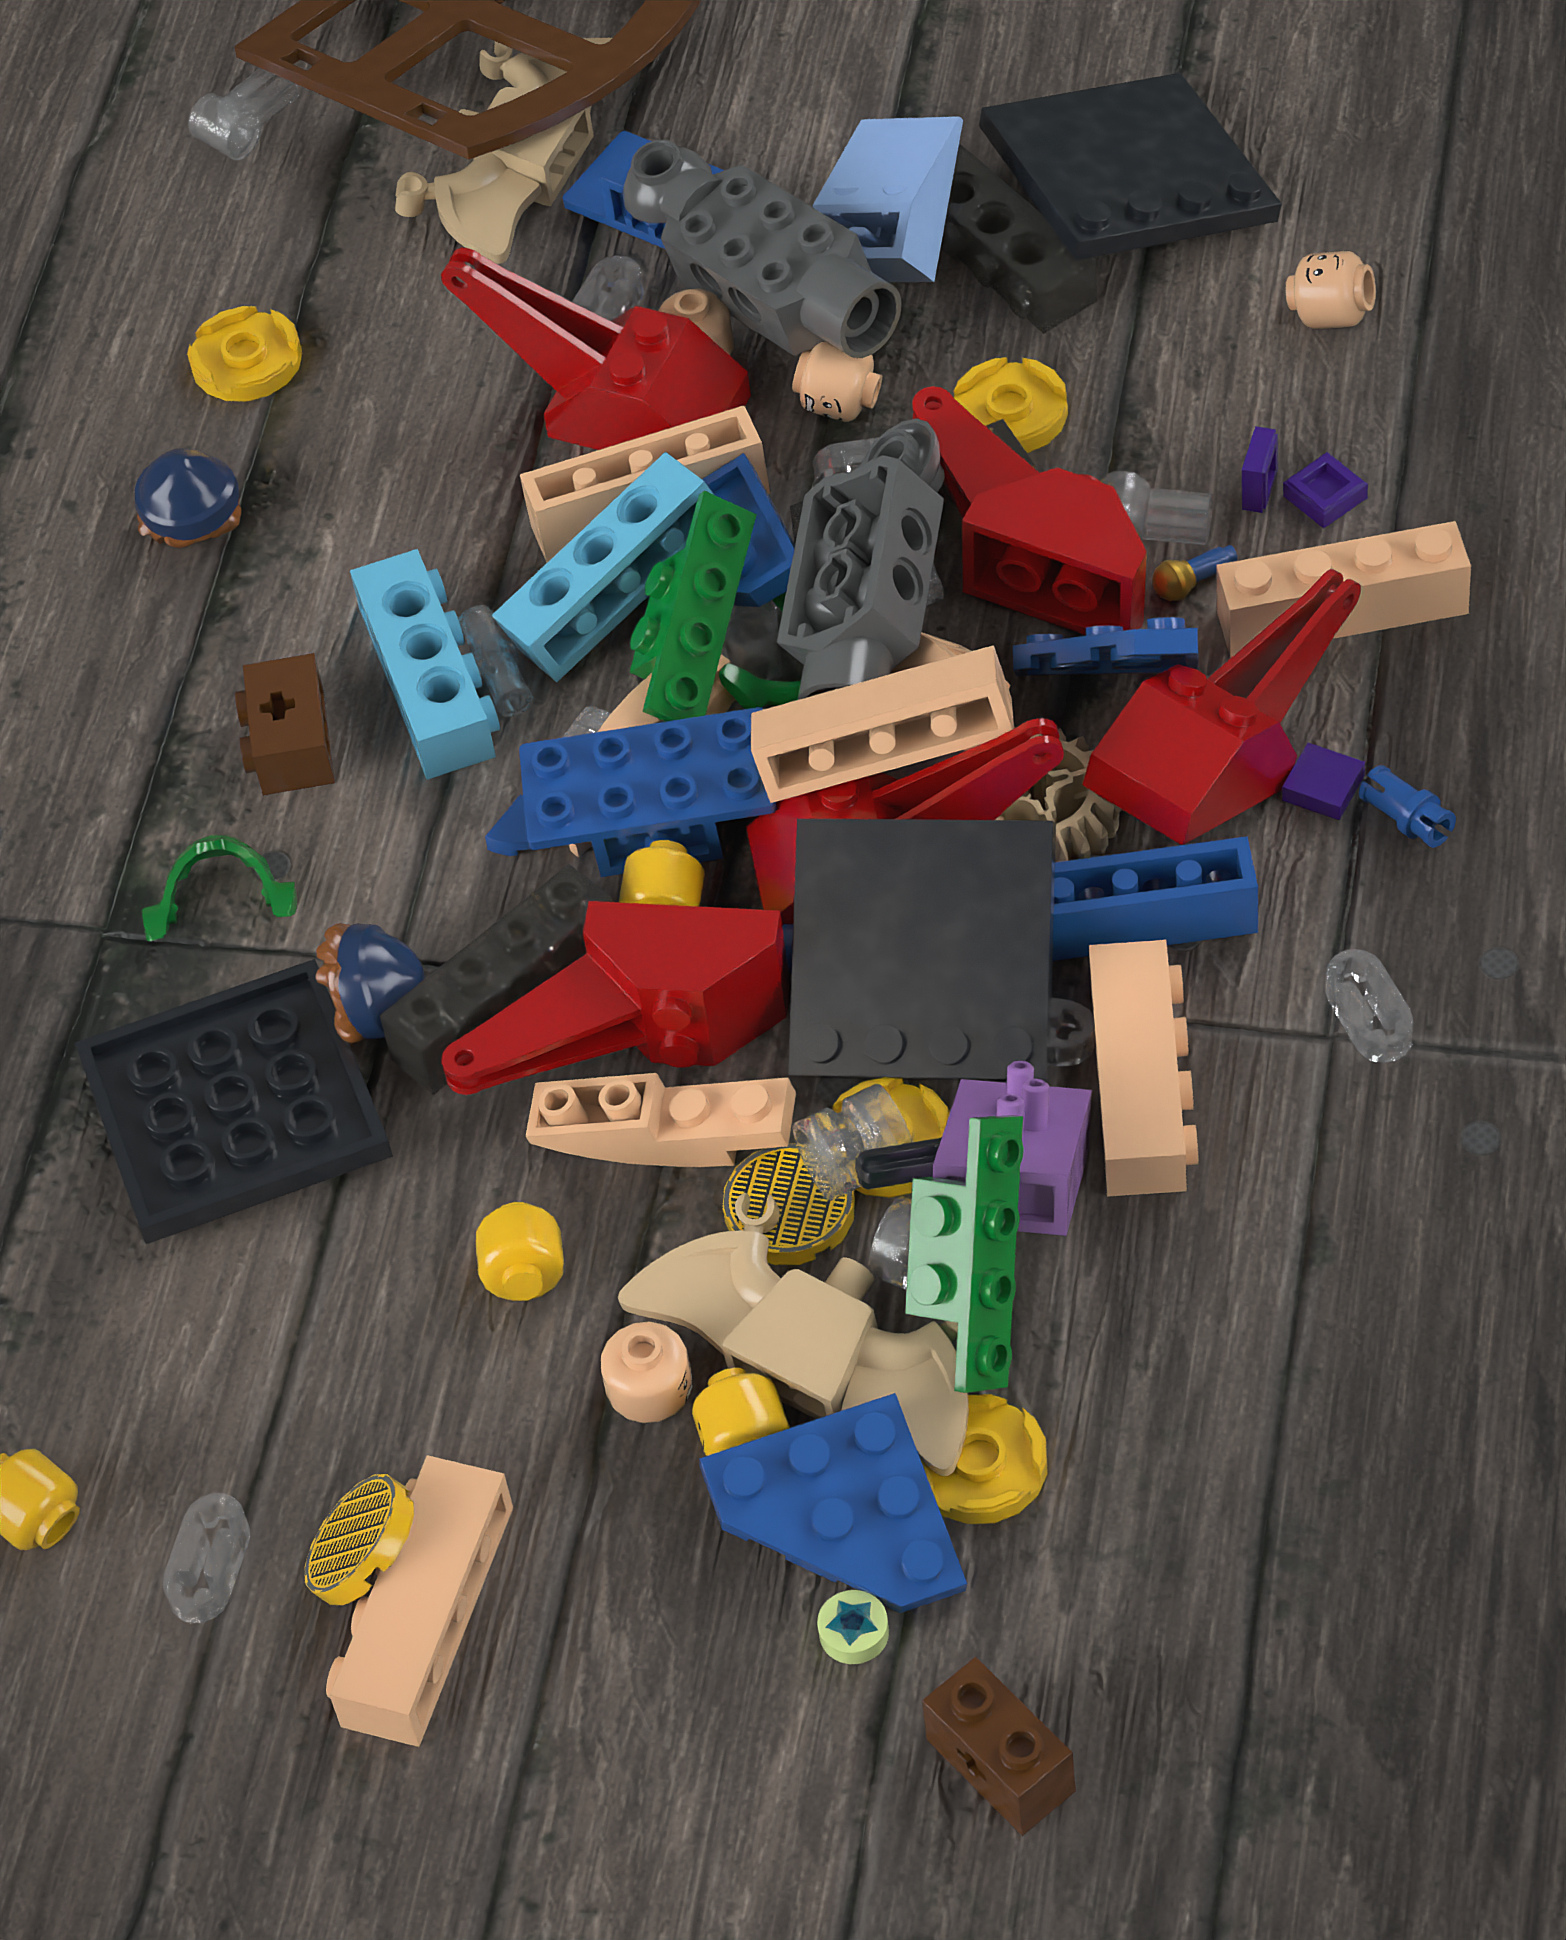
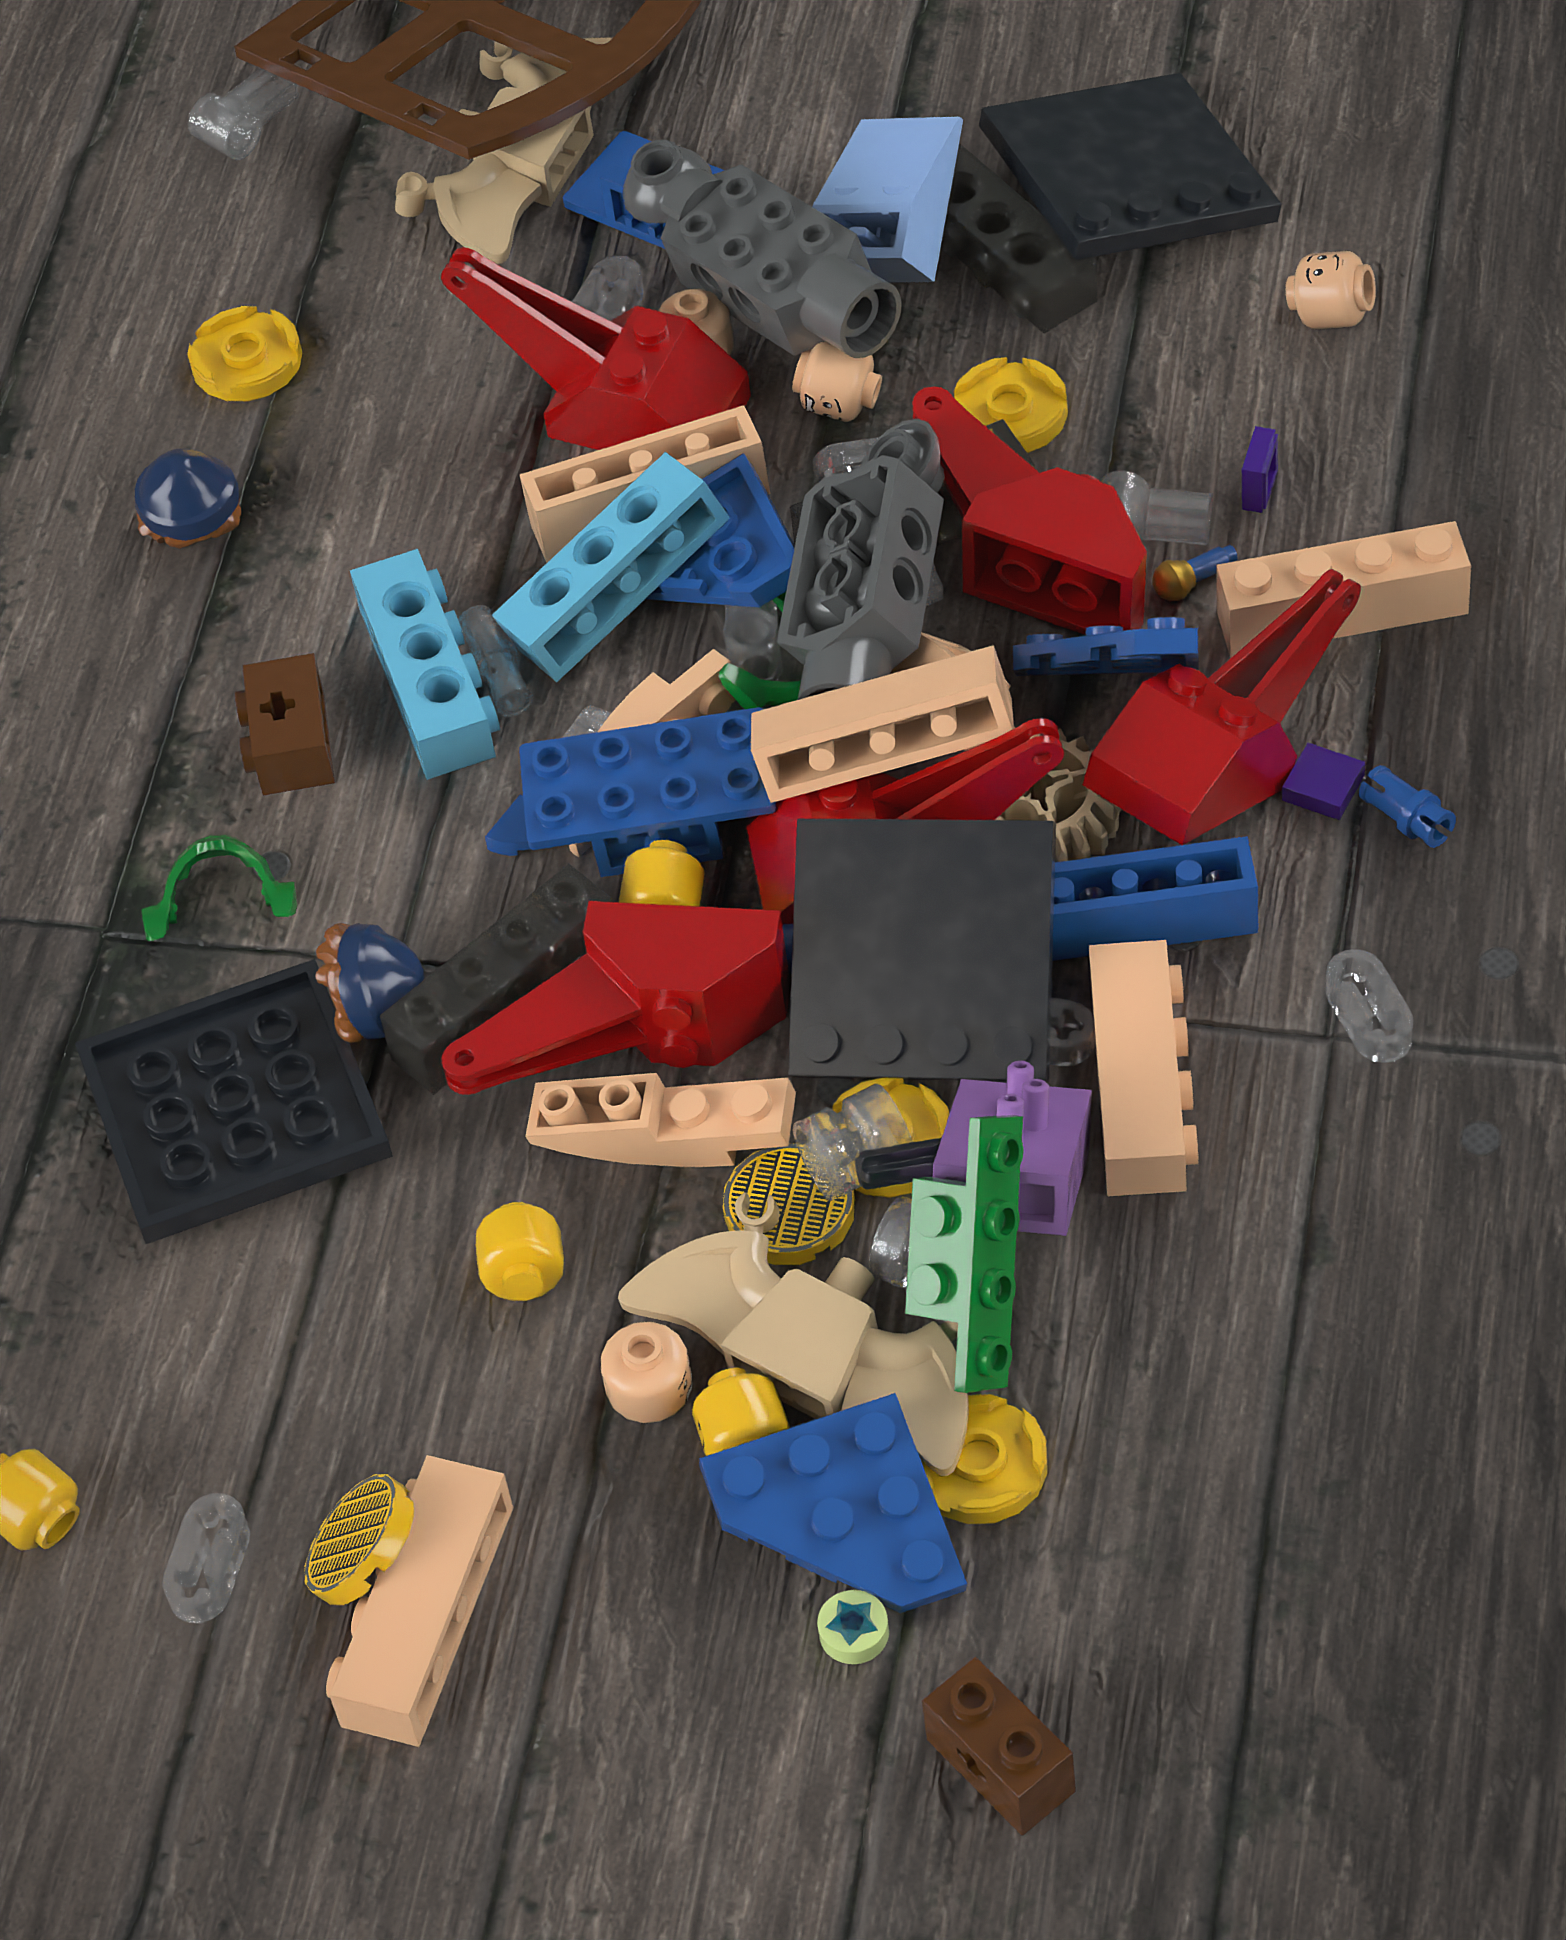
green bracket [629,491,757,722] -> none
dark purple tile [1283,452,1368,529] -> none

